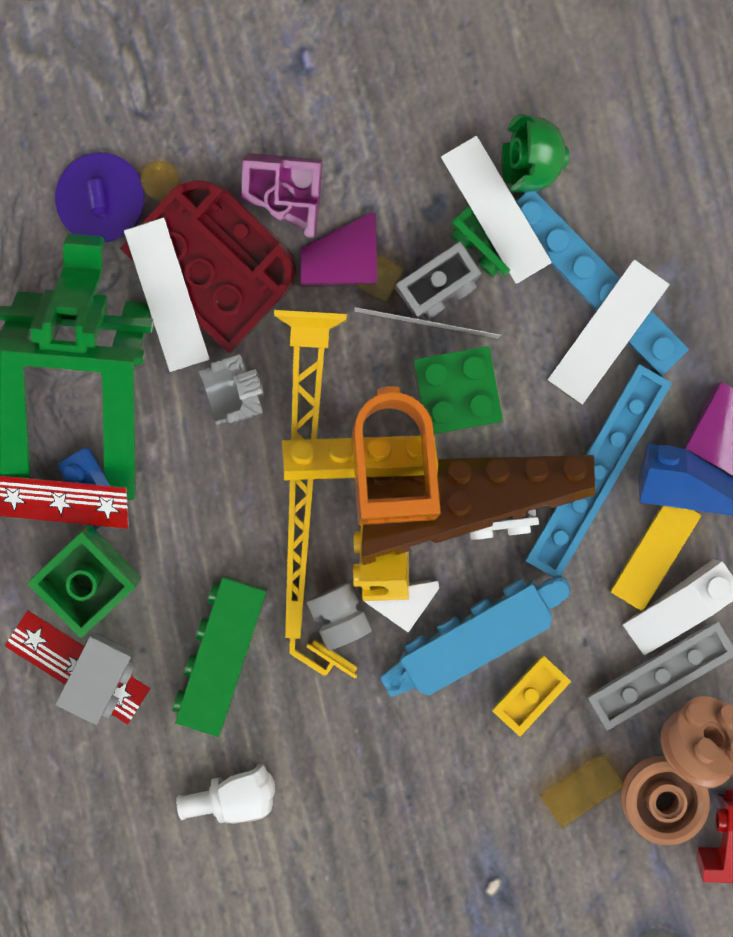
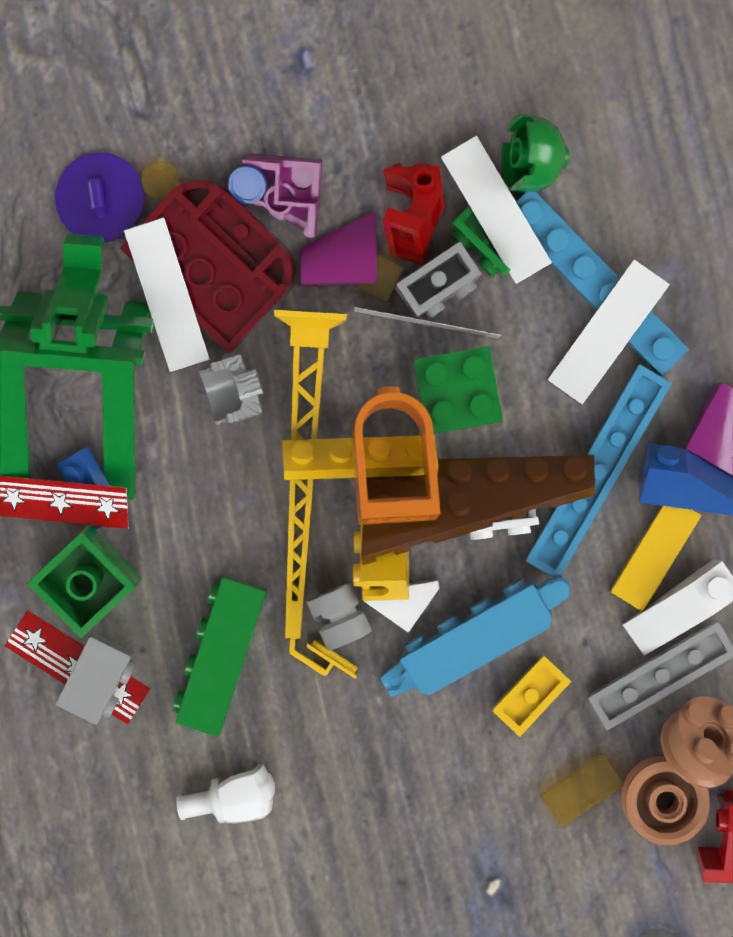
none -> piece [228,165,267,204]
none -> red tile [382,163,445,265]

